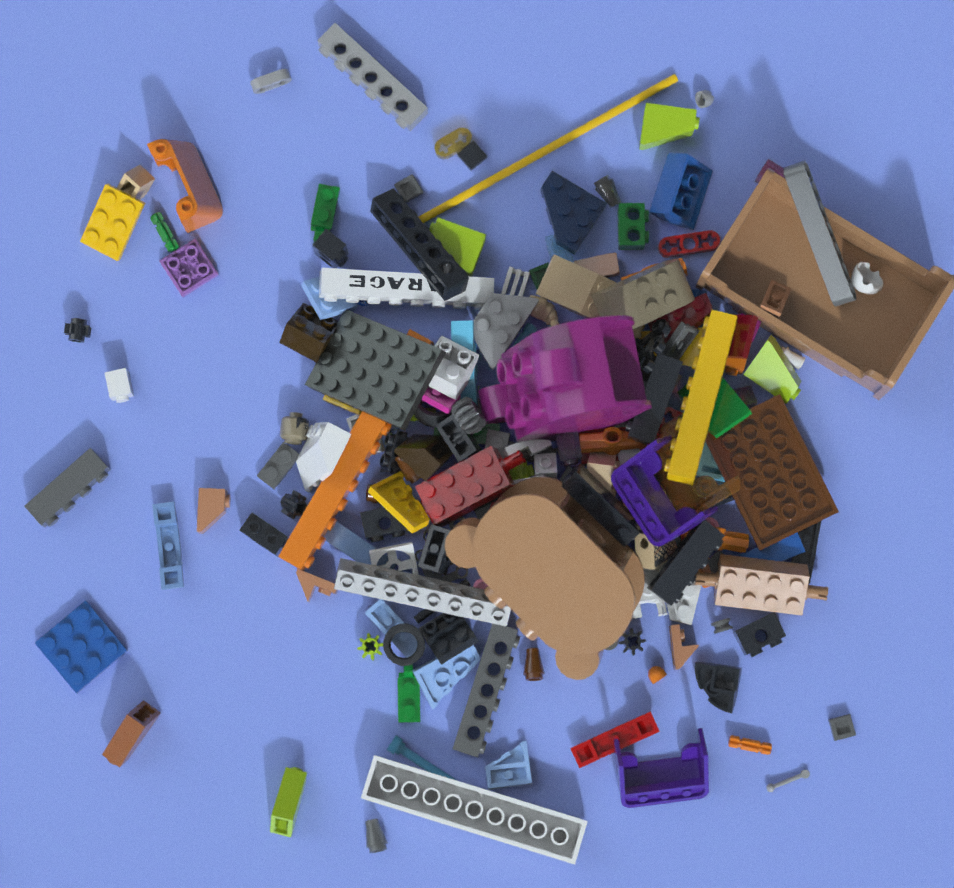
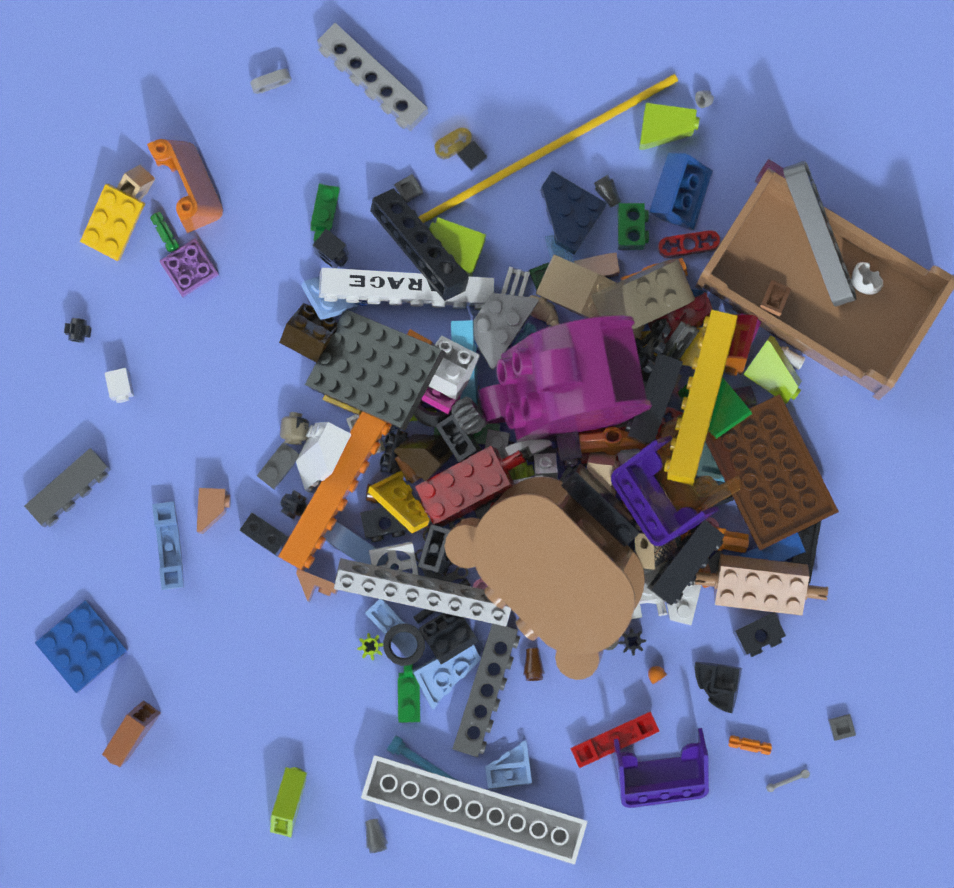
nougat slope [669,624,699,670] -> none
dark grey bush [711,618,733,634] -> none

